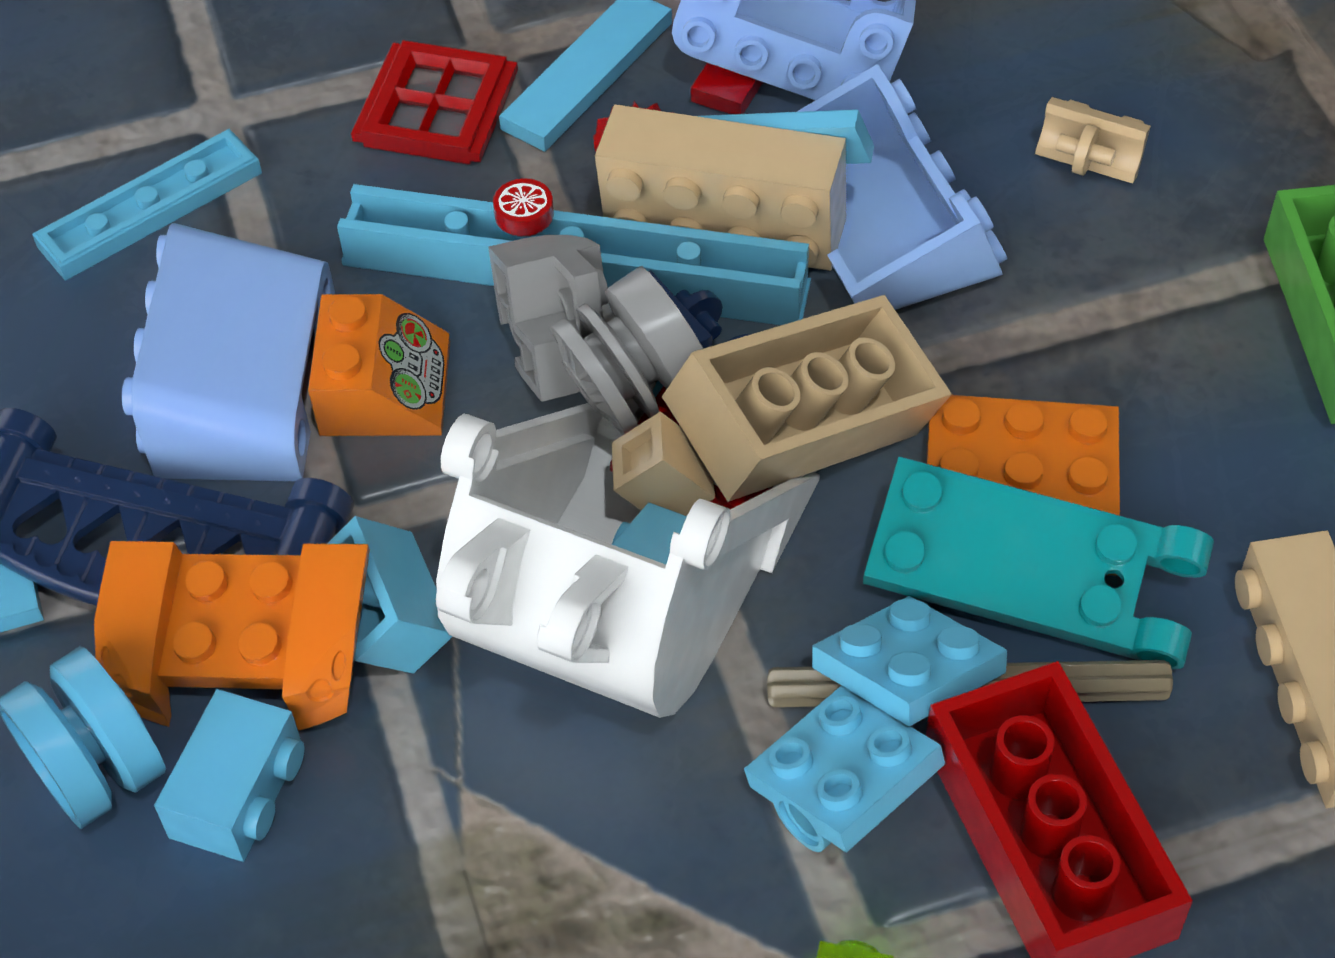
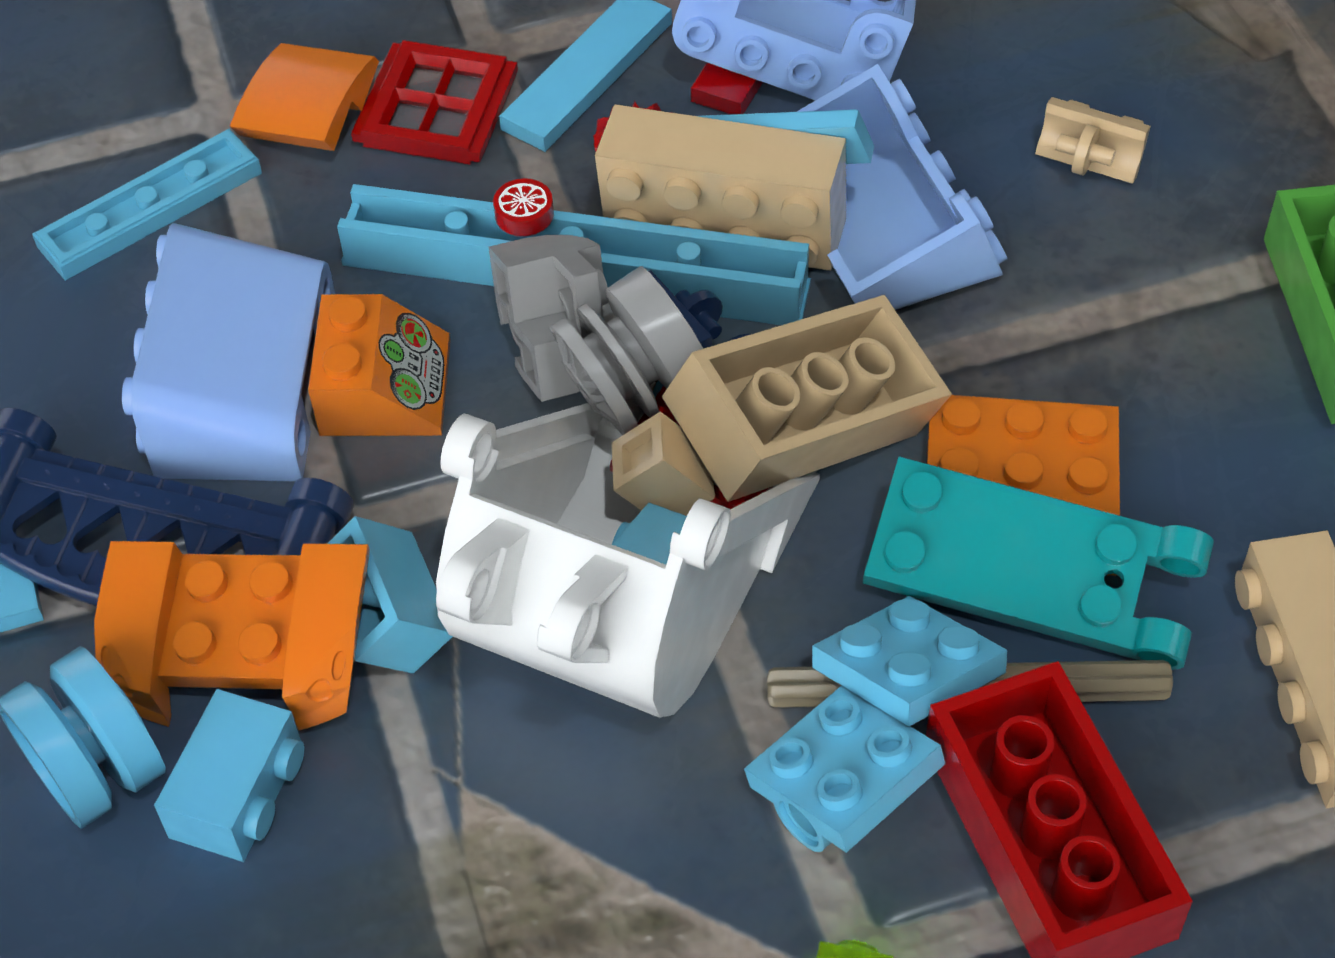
none -> orange slope [230,43,379,151]

